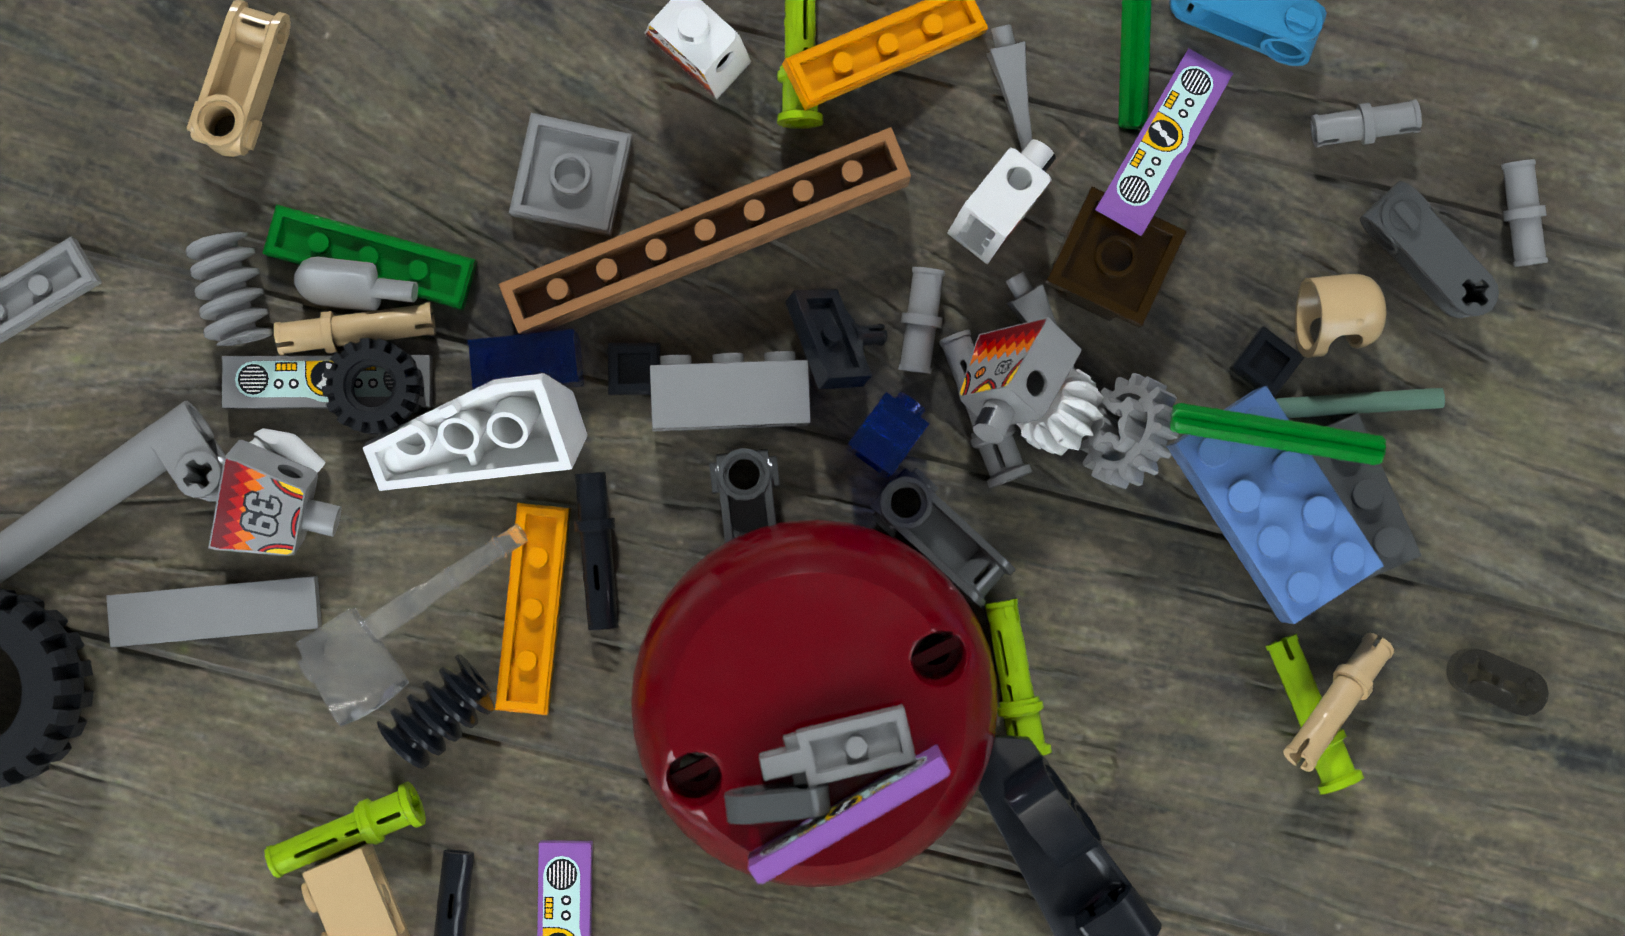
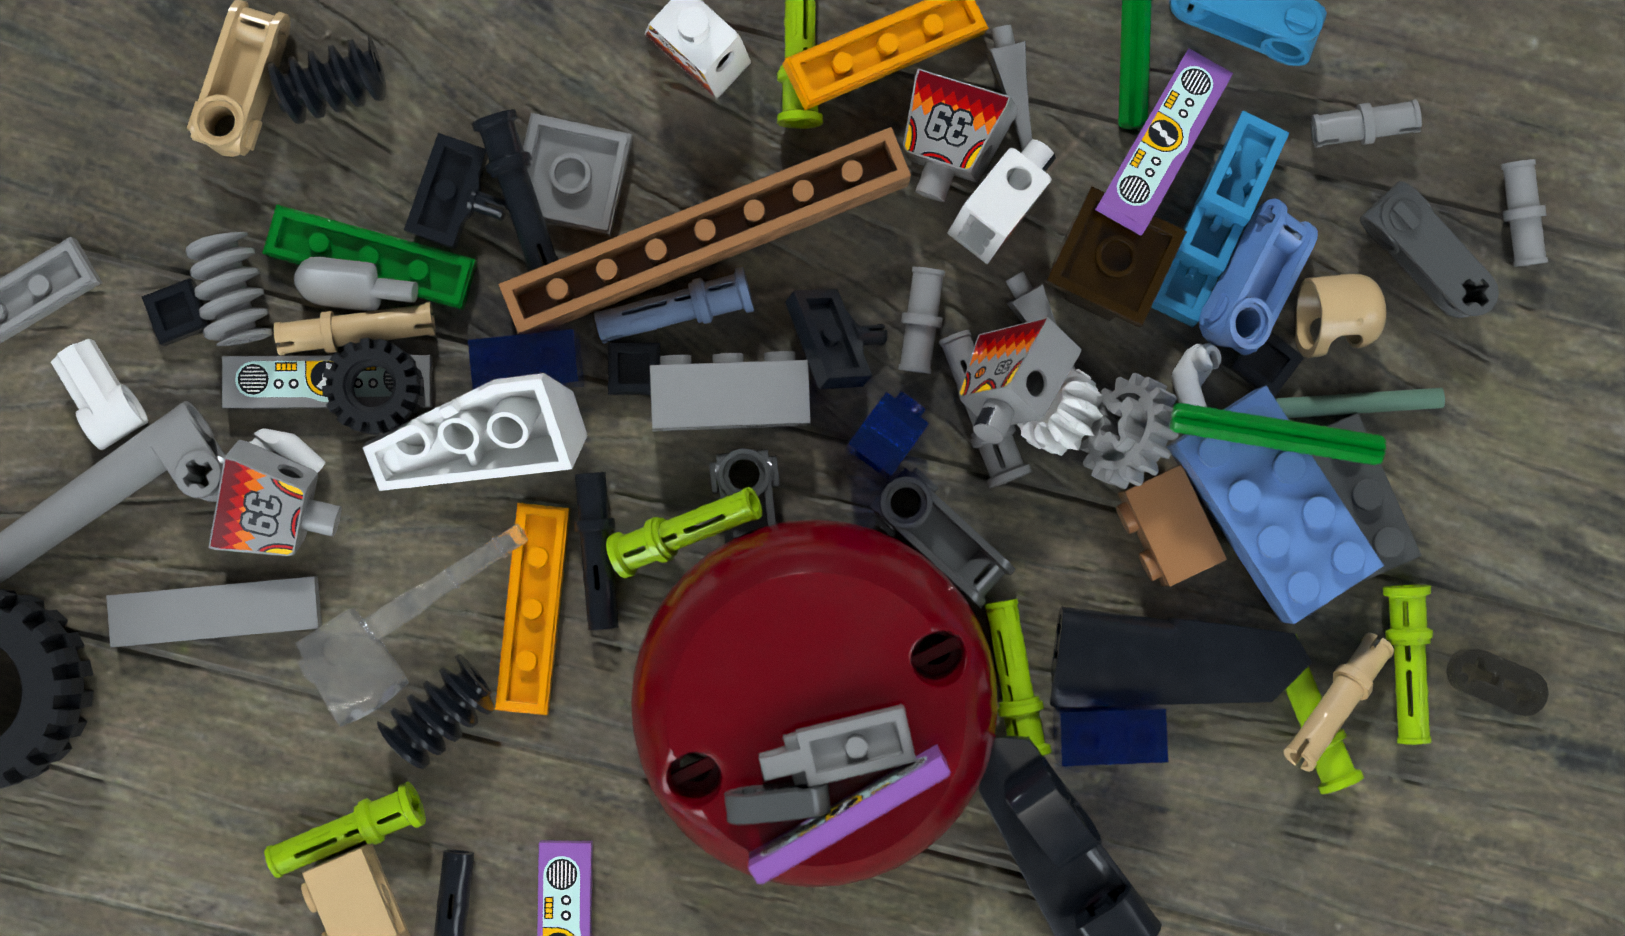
none -> white piece [51,339,148,450]
none -> black tile [142,278,211,346]
none -> black piece [268,35,386,124]
none -> black plate [404,133,508,250]
none -> black pin [471,109,559,271]
none -> sand blue pin [594,266,755,344]
none -> lime pin [606,487,762,578]
none -> torso [903,68,1018,202]
none -> black panel [1049,606,1312,707]
none -> clear blue brick [1053,705,1169,767]
none -> medium nougat brick [1116,464,1227,587]
none -> dark azure slope [1151,110,1289,327]
none -> white arm [1172,343,1221,407]
none -> medium blue piece [1199,198,1318,355]
none -> lime pin [1383,585,1433,745]

